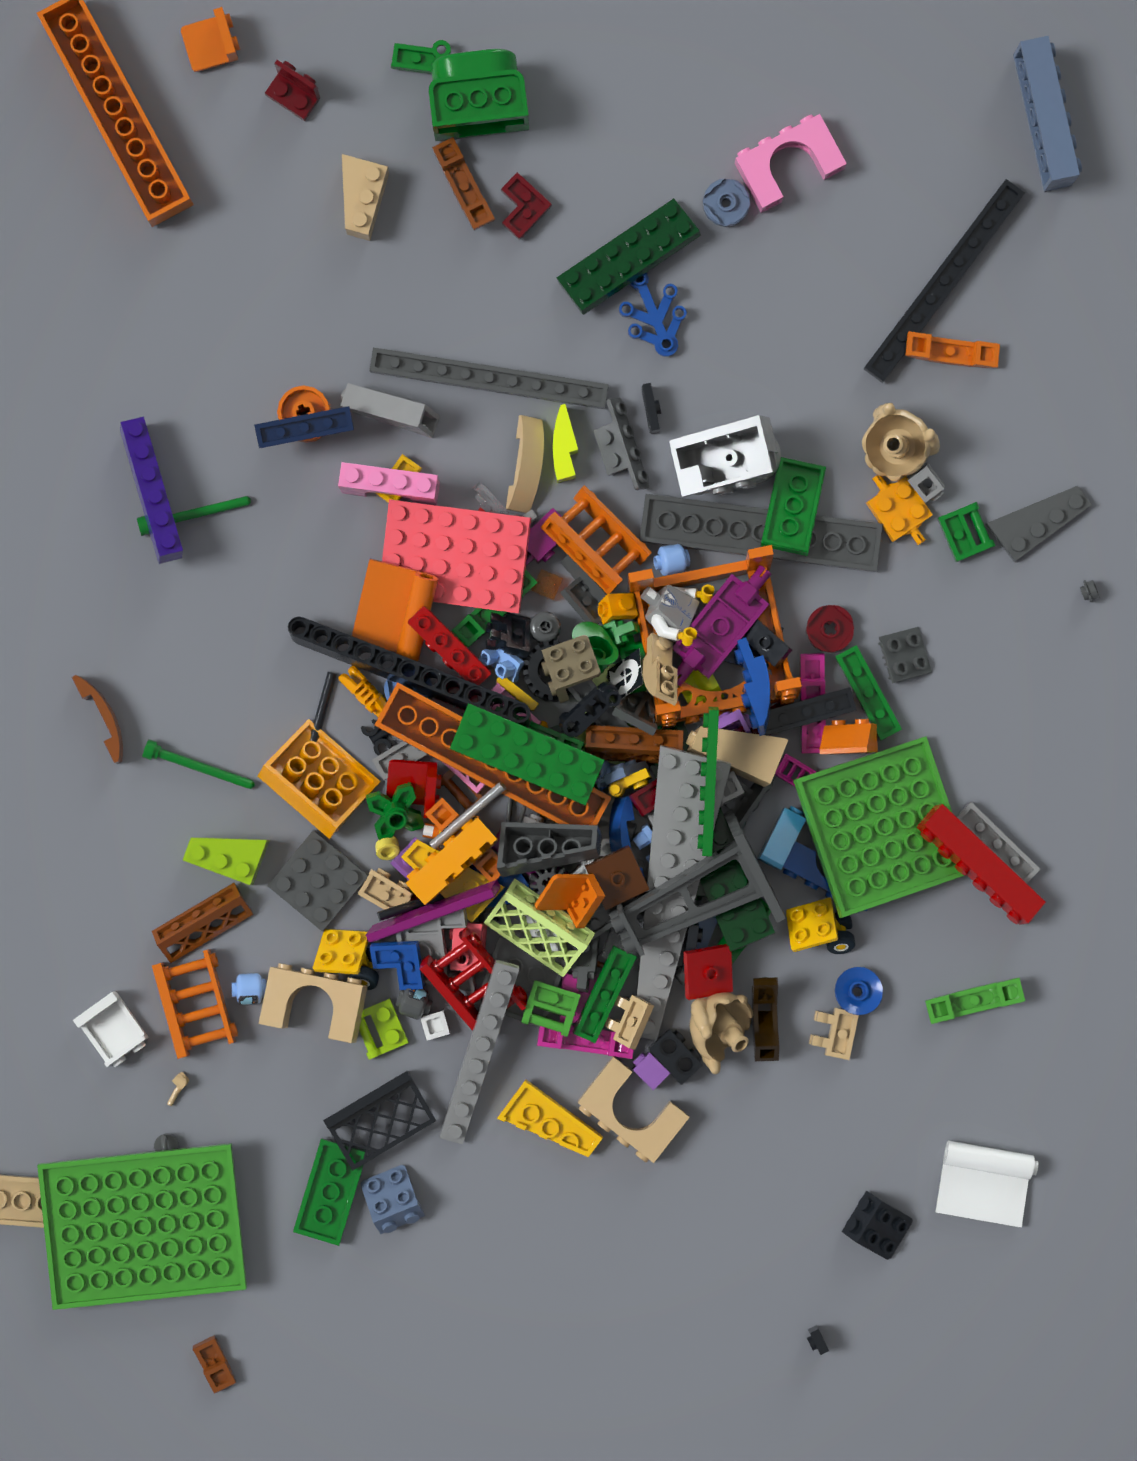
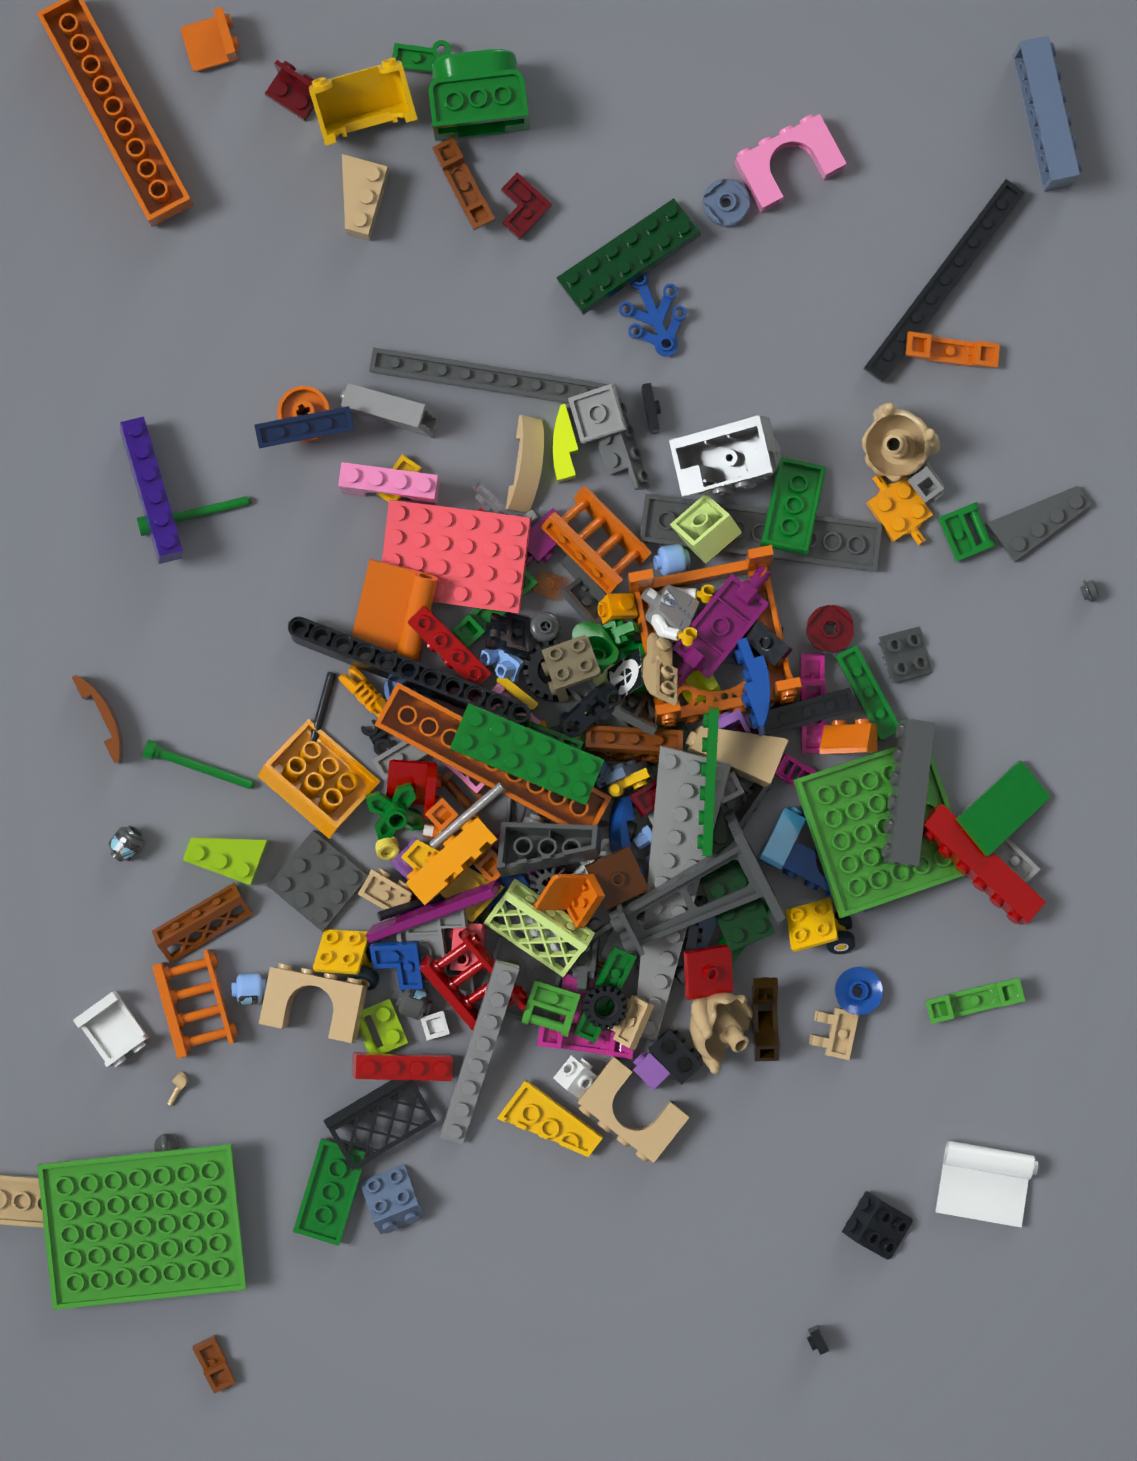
none -> head [109,825,145,862]
none -> yellow windscreen [309,58,418,146]
none -> red arch [352,1052,453,1081]
none -> white brick [553,1056,598,1099]
none -> light grey plate [568,383,628,444]
none -> black tyre [583,983,628,1030]
none -> yellowish green slope [670,494,742,564]
none -> dark grey brick [882,718,935,868]
none -> green tile [956,760,1050,856]

